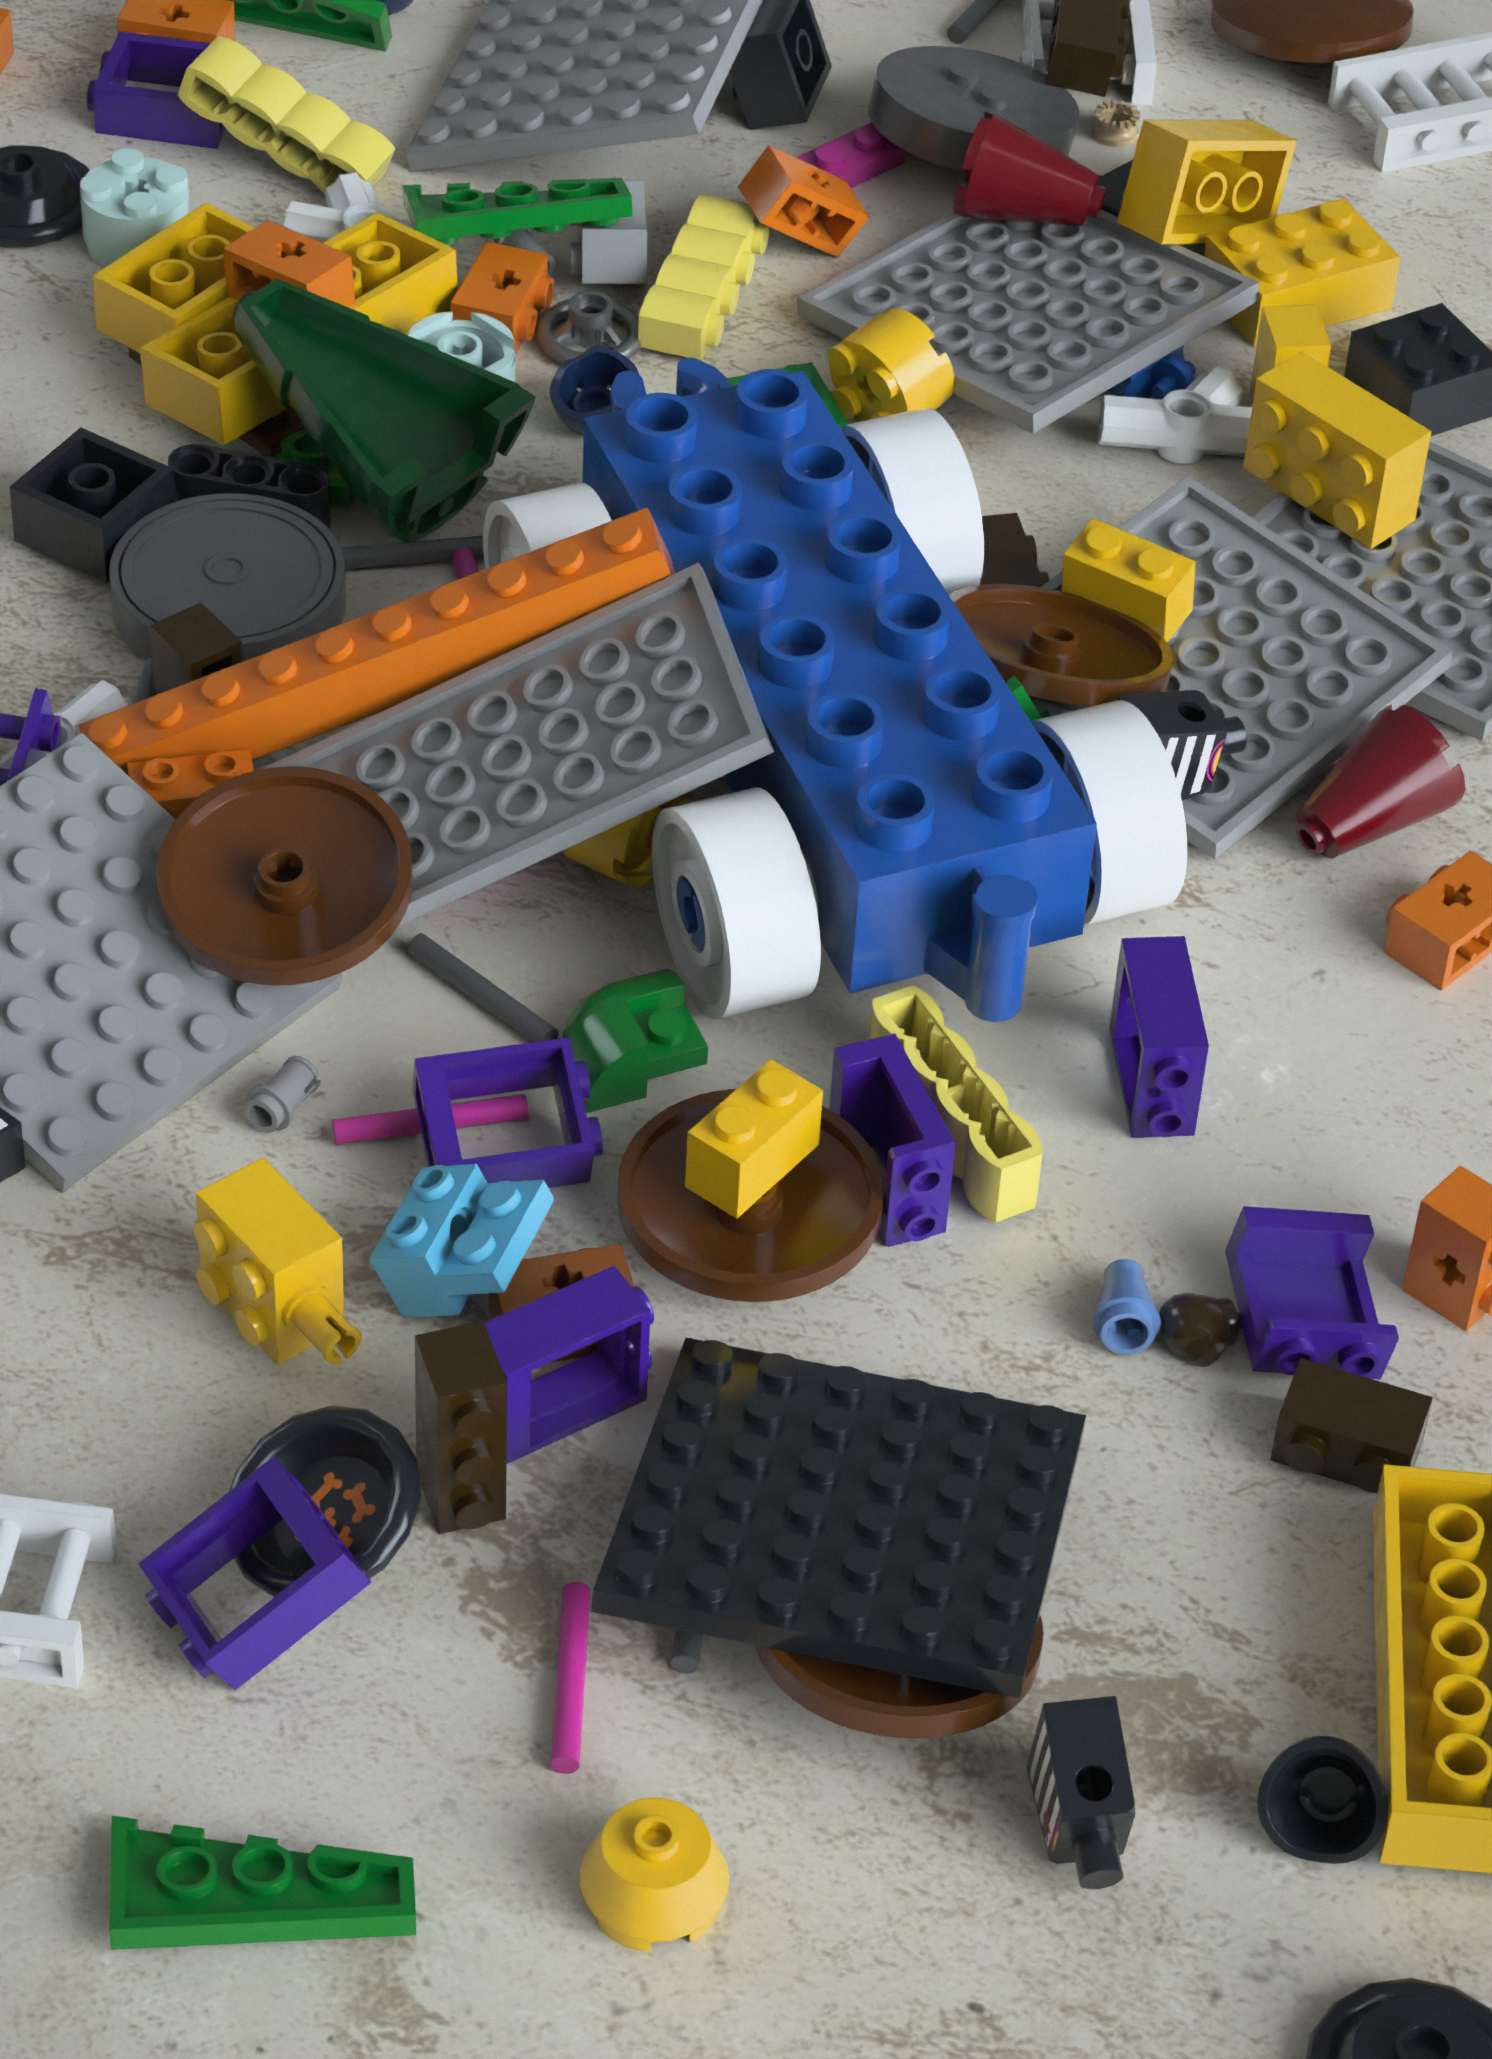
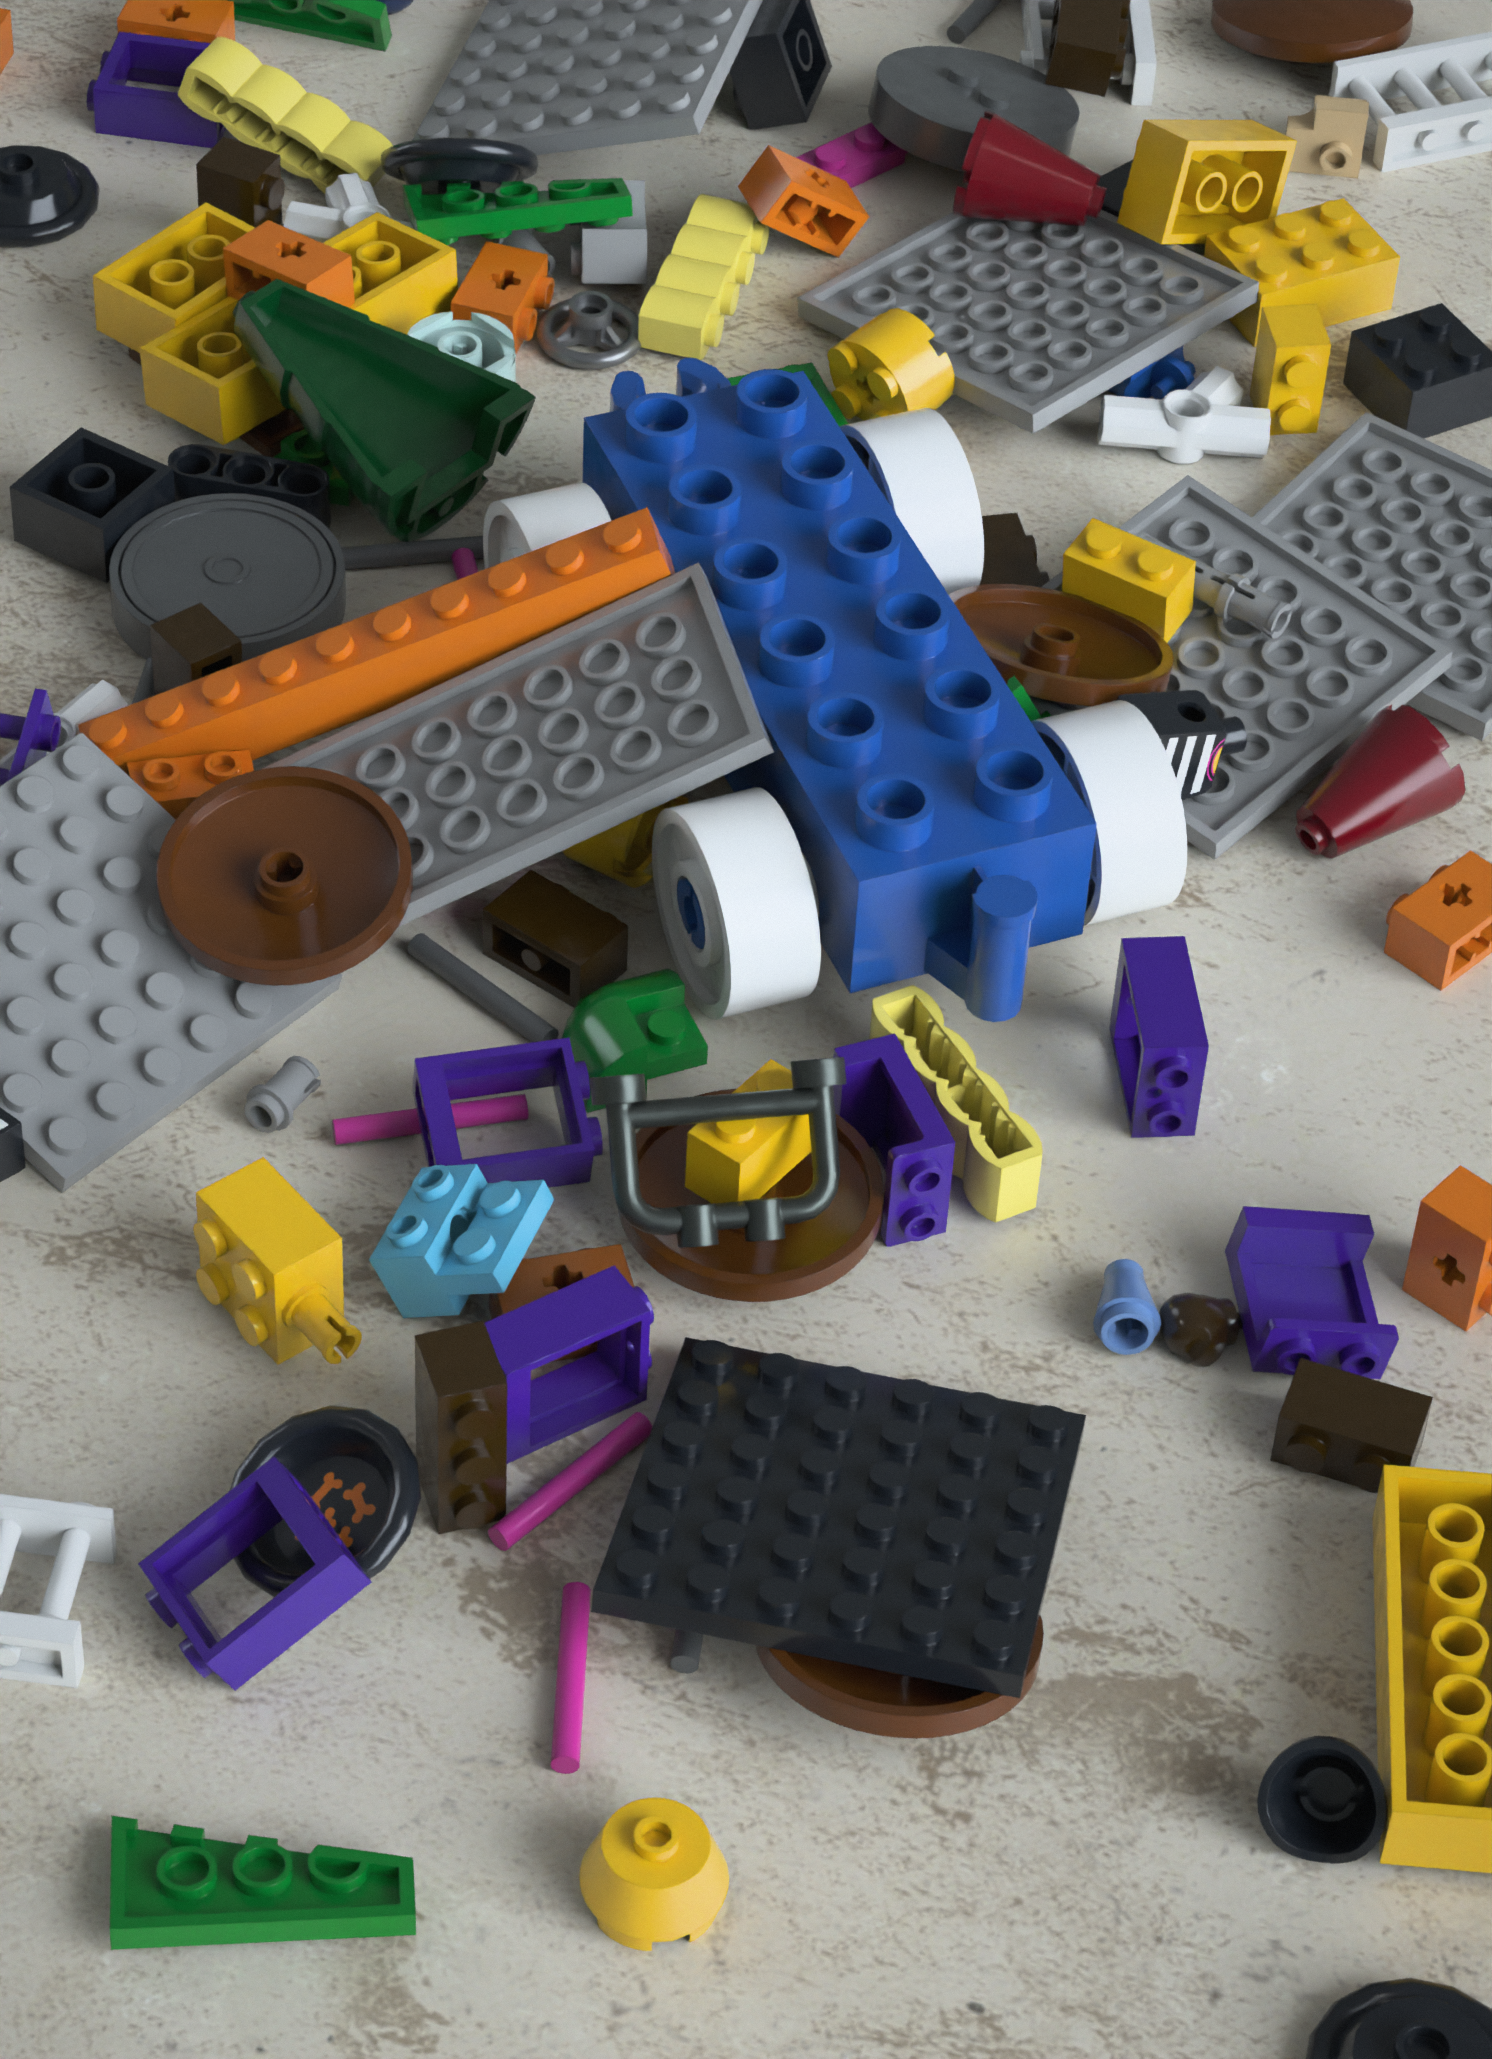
light aqua brick [80,148,190,267] -> none
dark blue helmet [550,346,639,434] -> none
black torso [1027,1696,1135,1889] -> none
tan bush [1092,99,1141,147] -> none
yellow brick [1243,351,1431,549] -> none
none -> dark brown brick [196,137,285,228]
none -> black piece [381,137,538,195]
none -> dark brown brick [483,870,628,1008]
none -> dark pink bar [488,1412,653,1551]
none -> pearl dark grey bar [590,1057,846,1248]
none -> light grey pin [1136,532,1292,639]
none -> tan brick [1285,95,1369,179]

